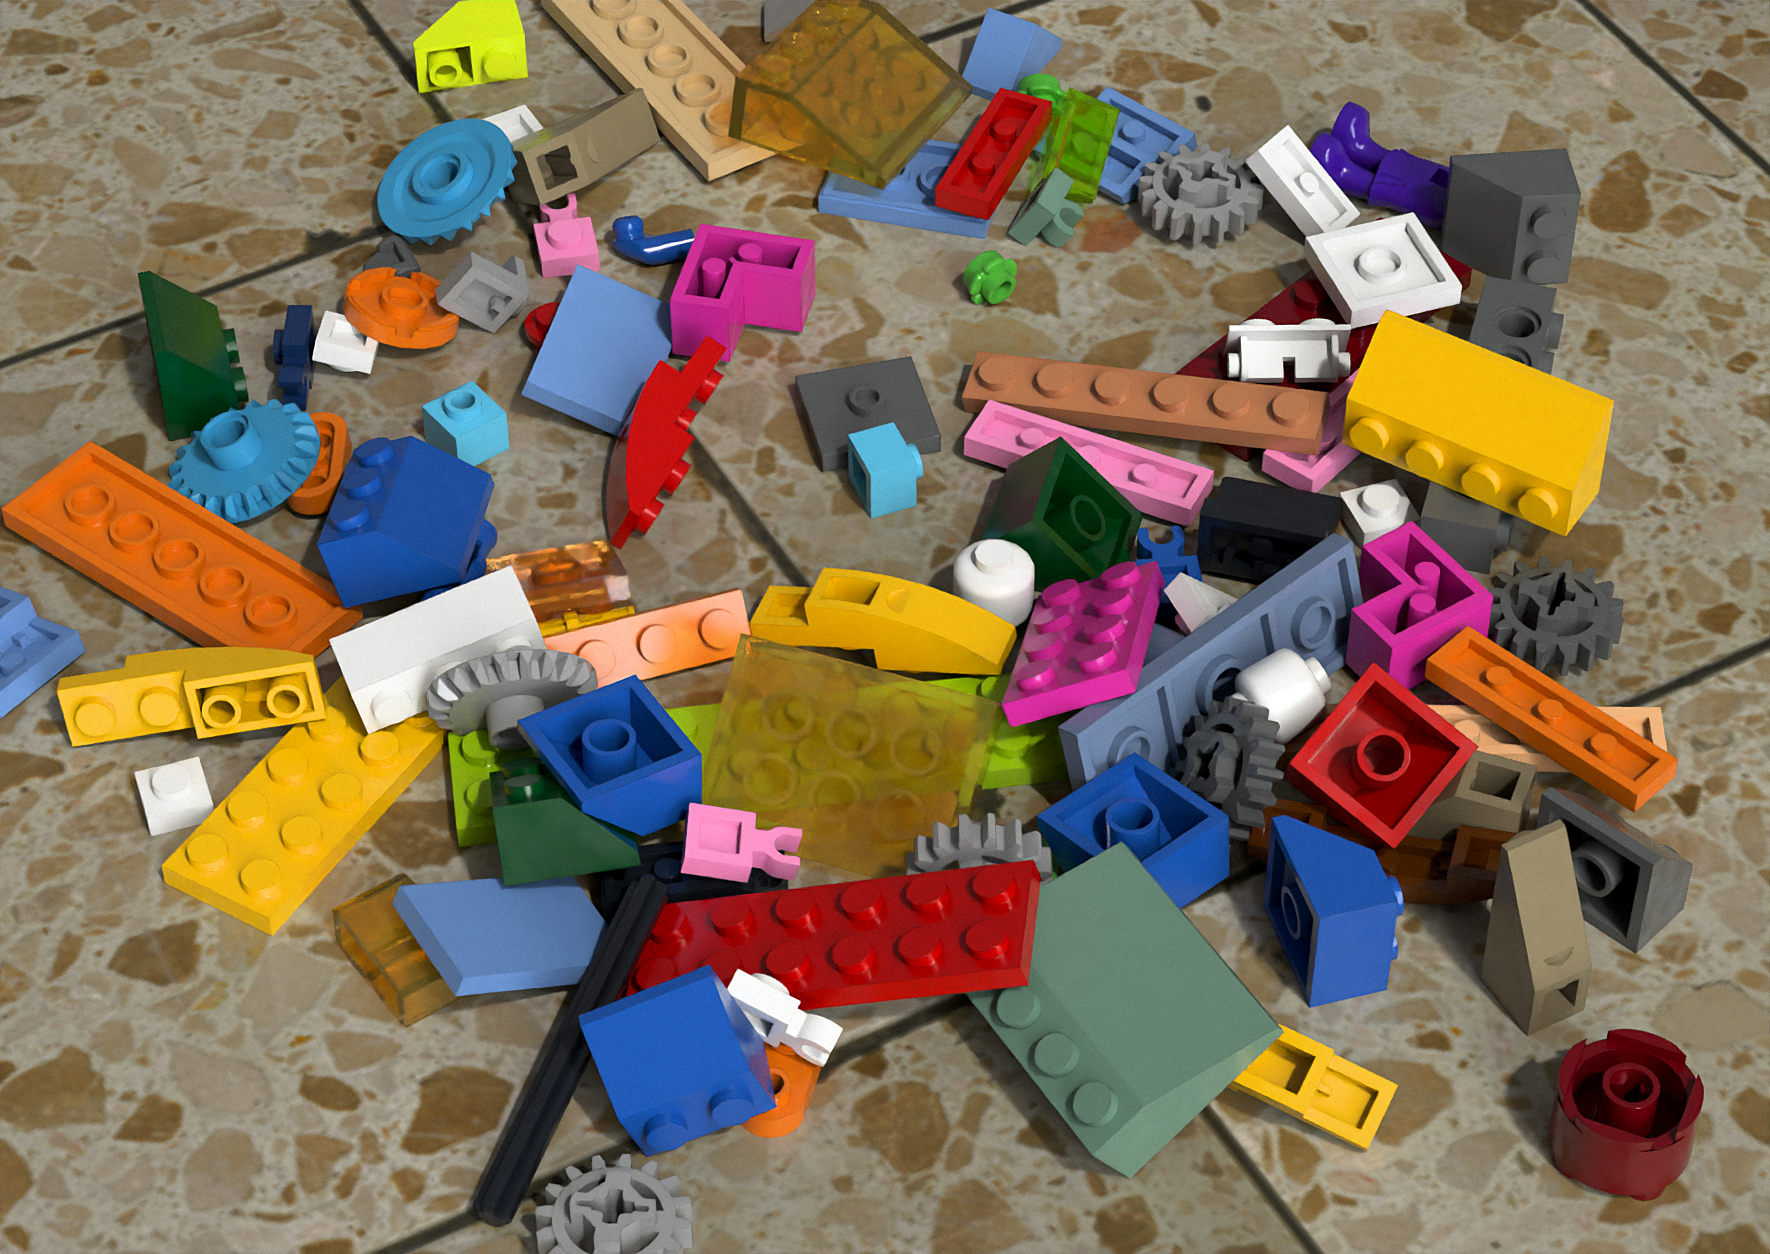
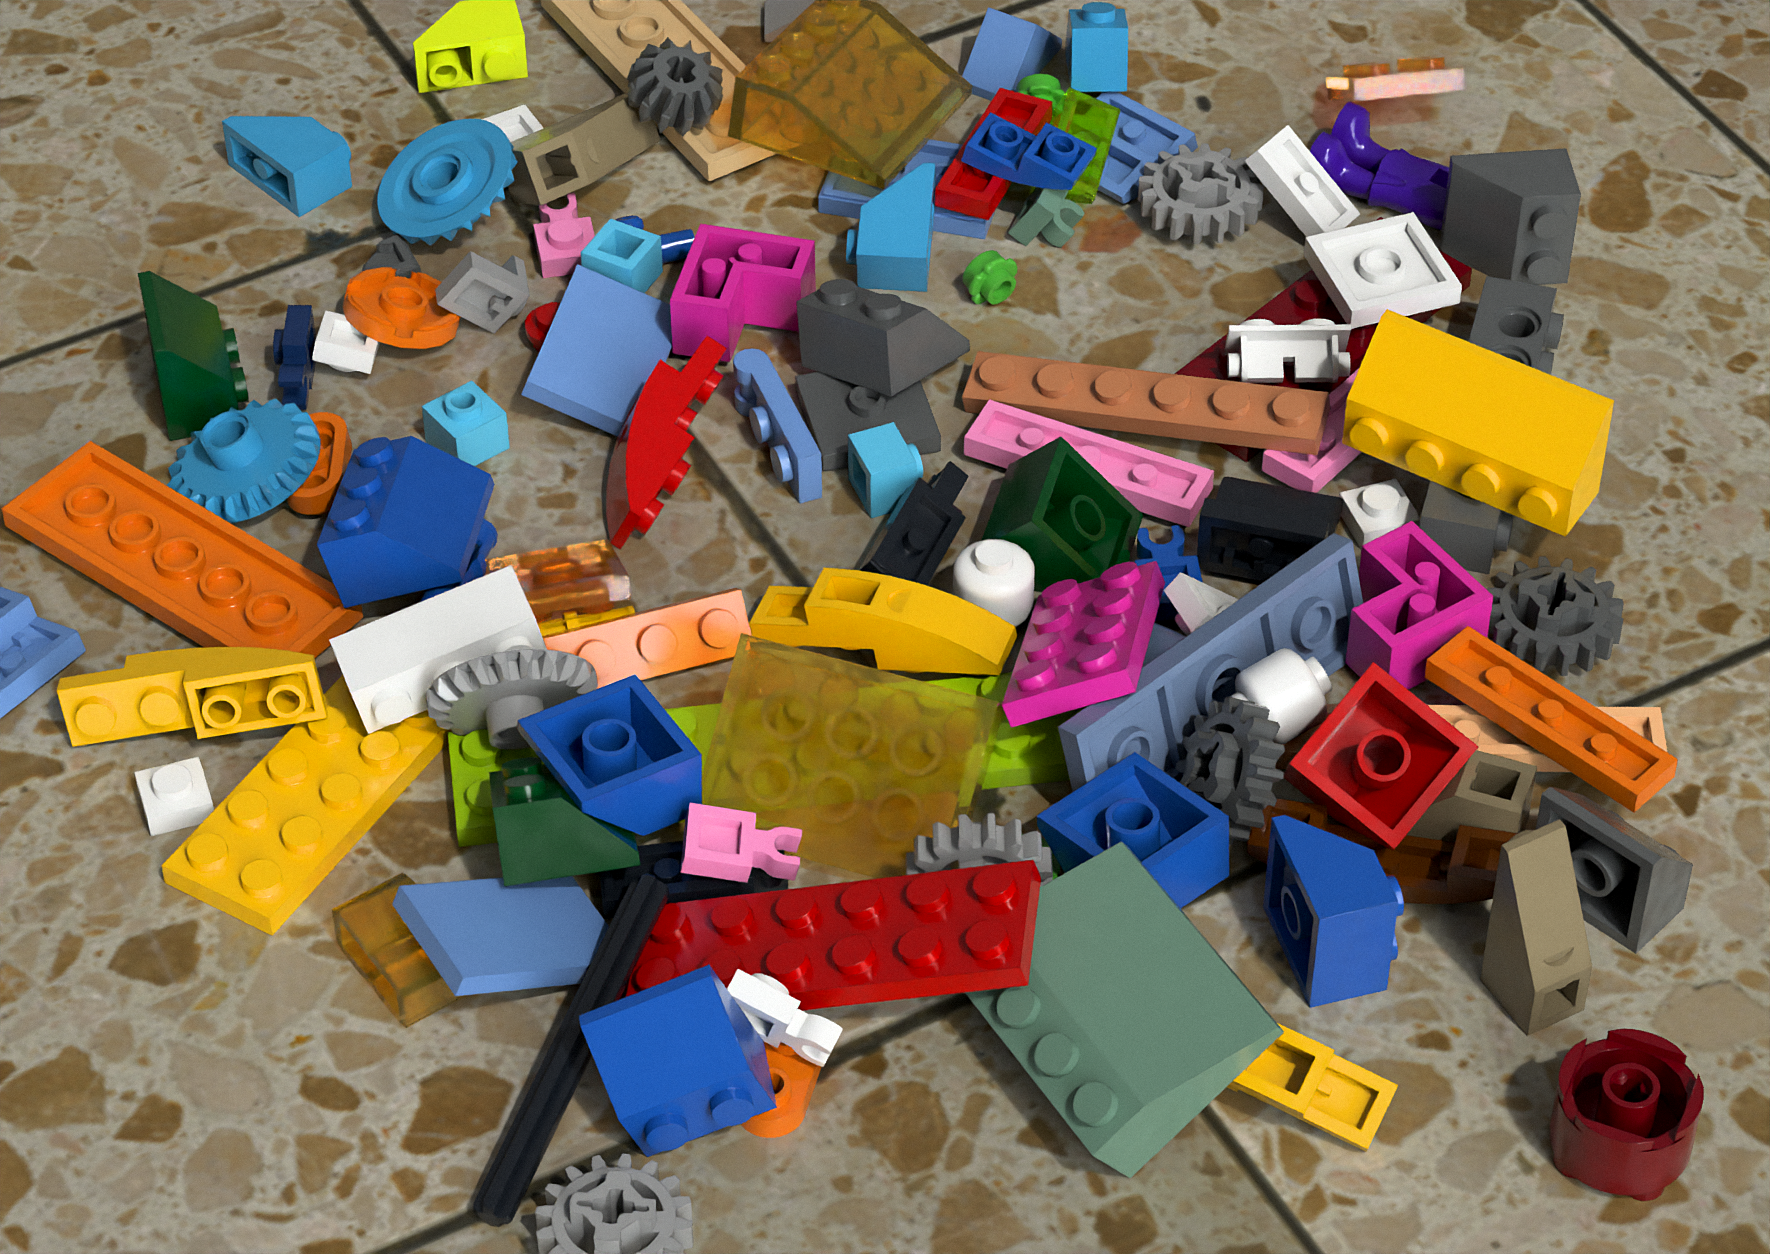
none -> dark azure slope [222,116,352,217]
none -> medium azure plate [581,219,663,293]
none -> dark grey gear [627,37,723,137]
none -> medium blue plate [733,348,822,504]
none -> dark grey slope [796,279,970,397]
none -> dark azure slope [846,163,936,292]
none -> black hinge [859,461,969,585]
none -> blue slope [961,112,1097,190]
none -> dark azure slope [1065,2,1128,92]
none -> clear orange plate [1326,56,1465,102]

